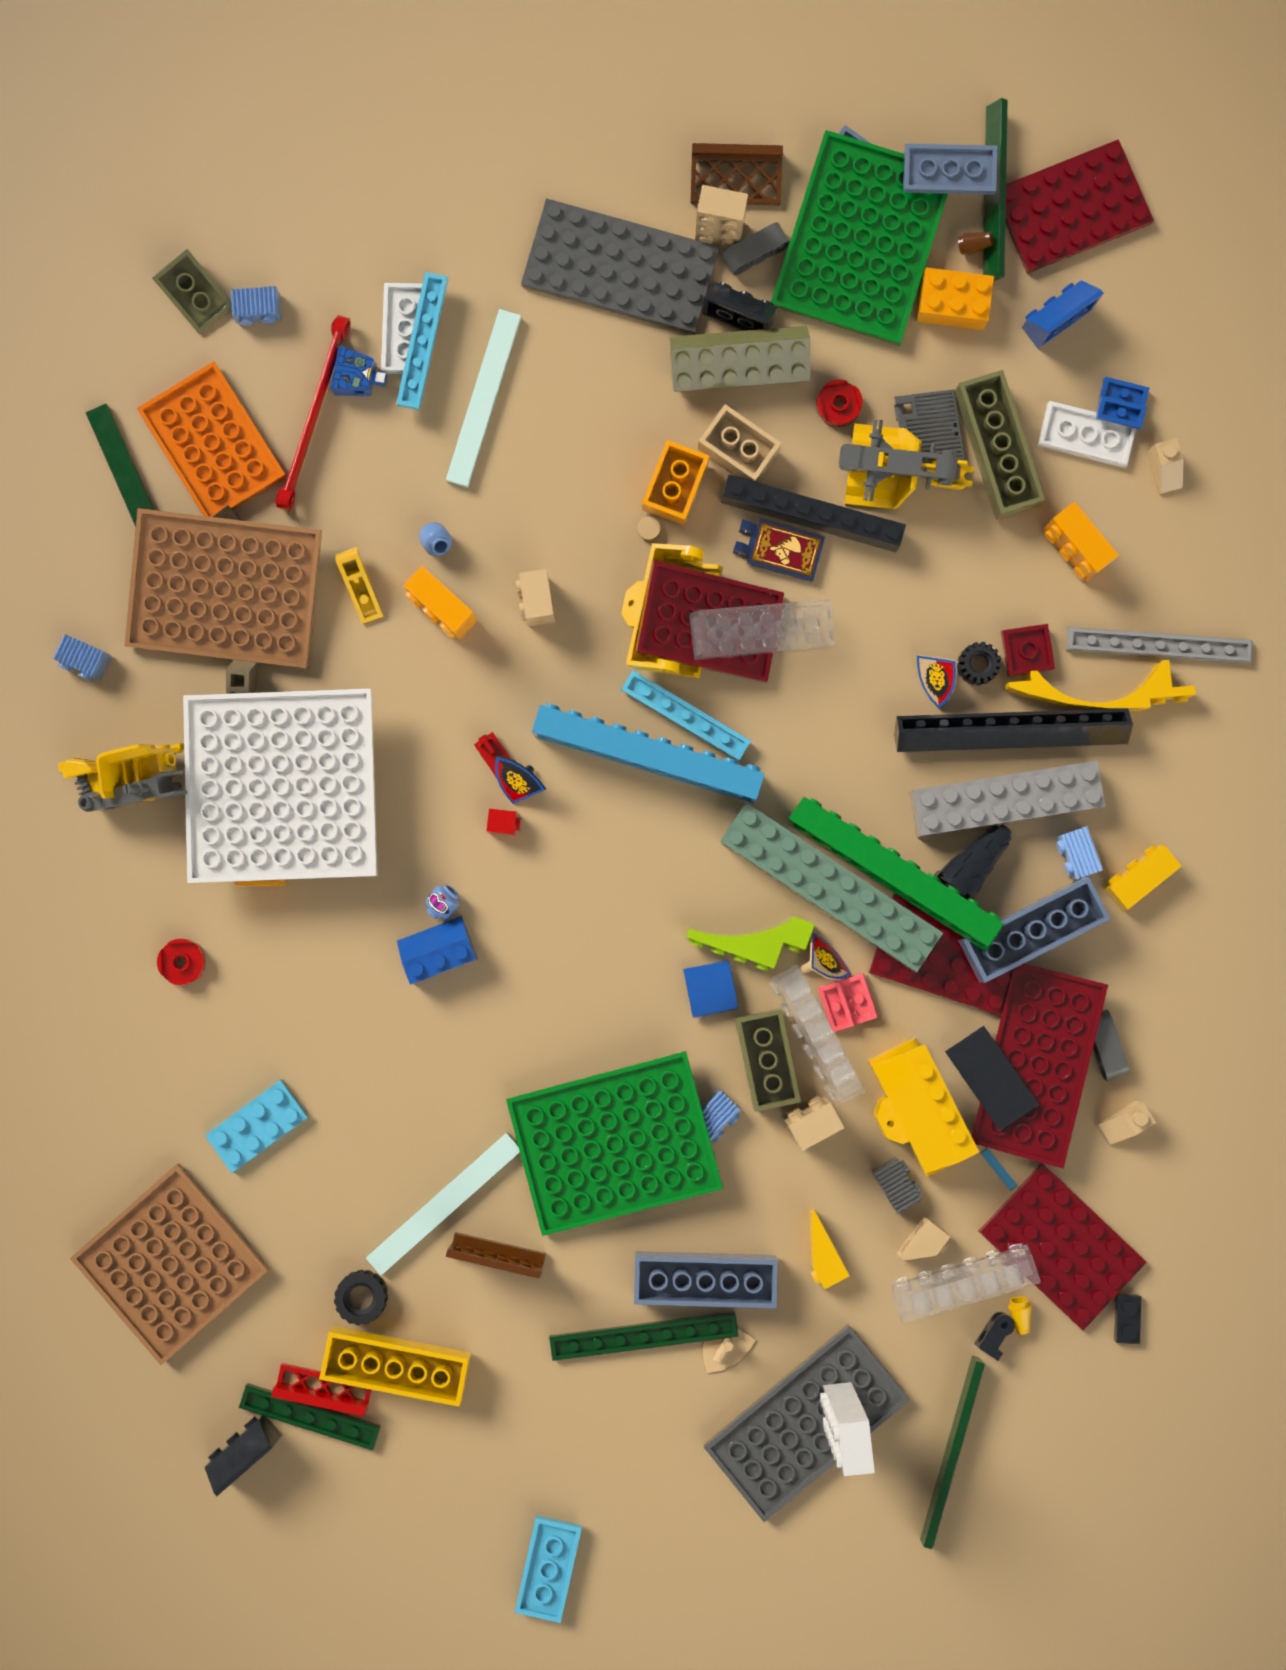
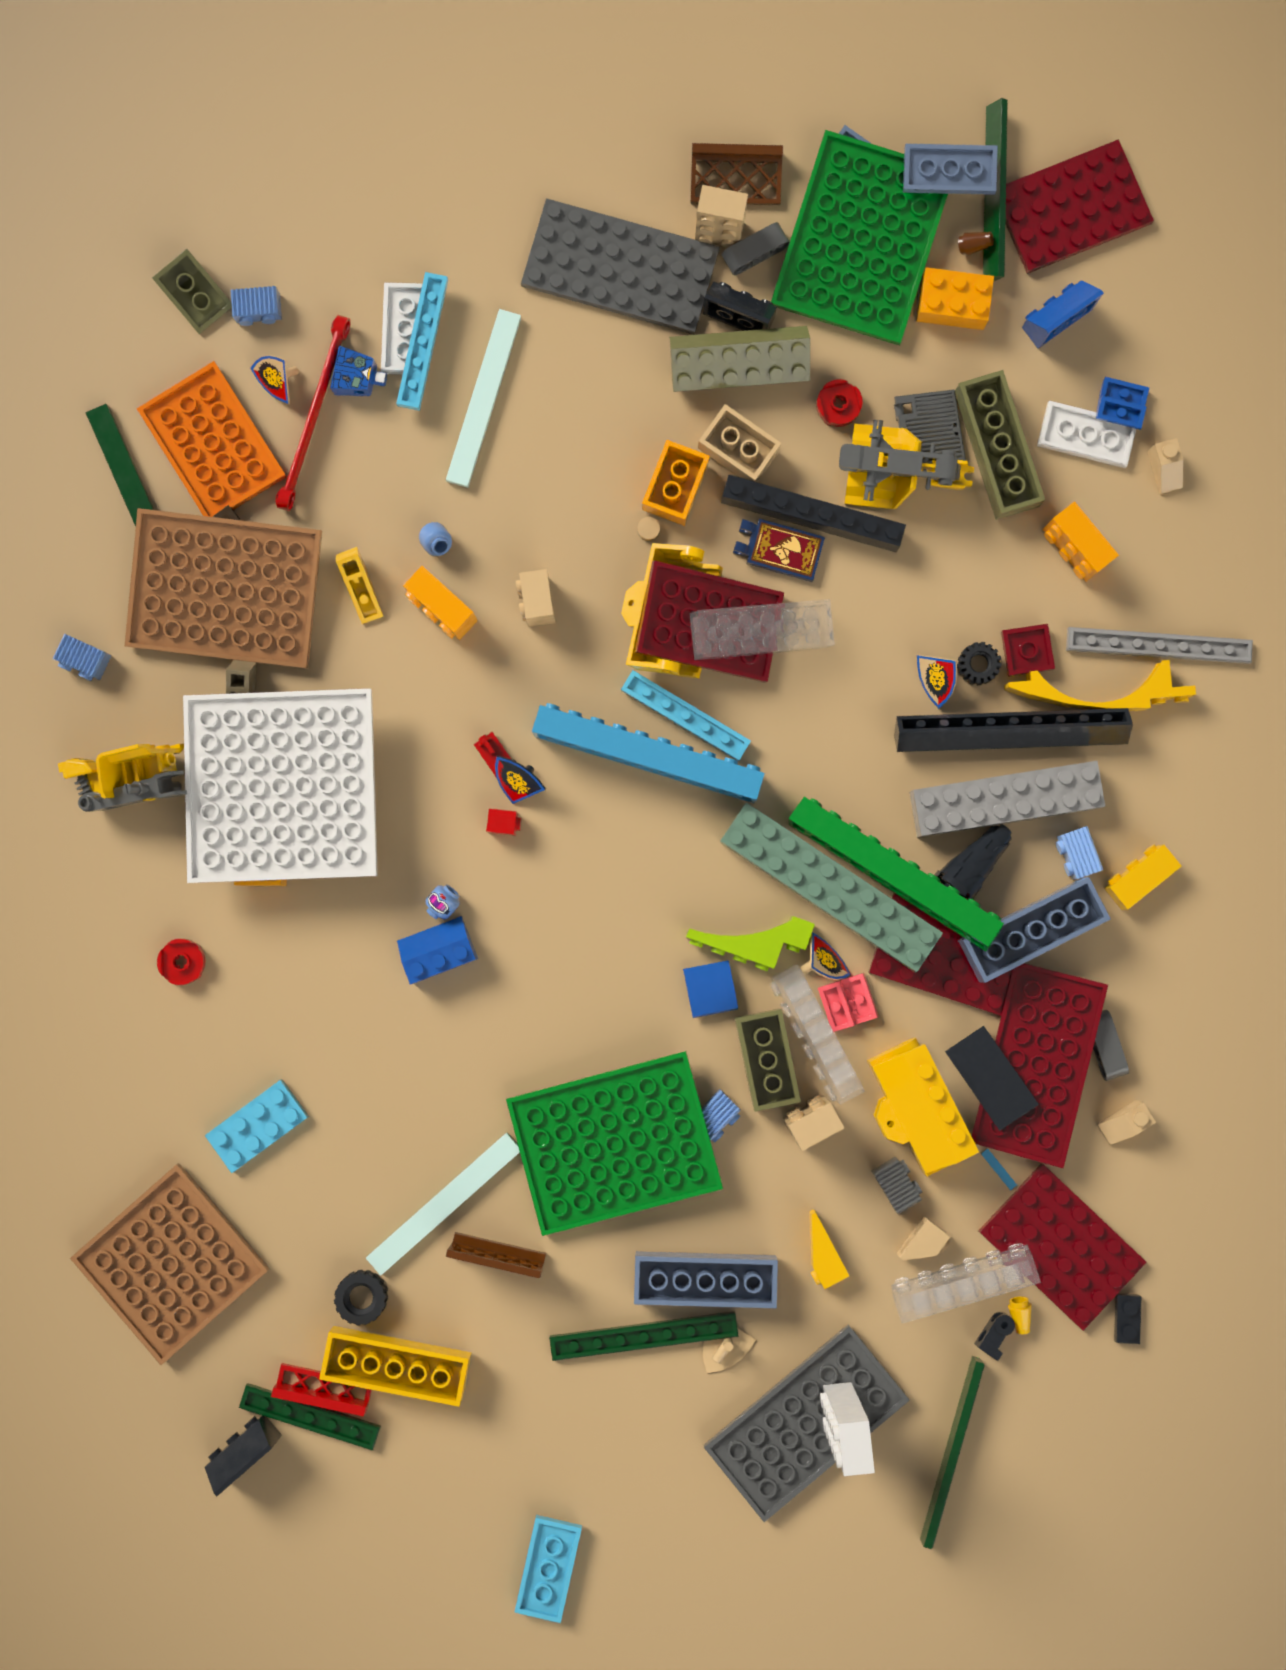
none -> shield [250,355,299,404]

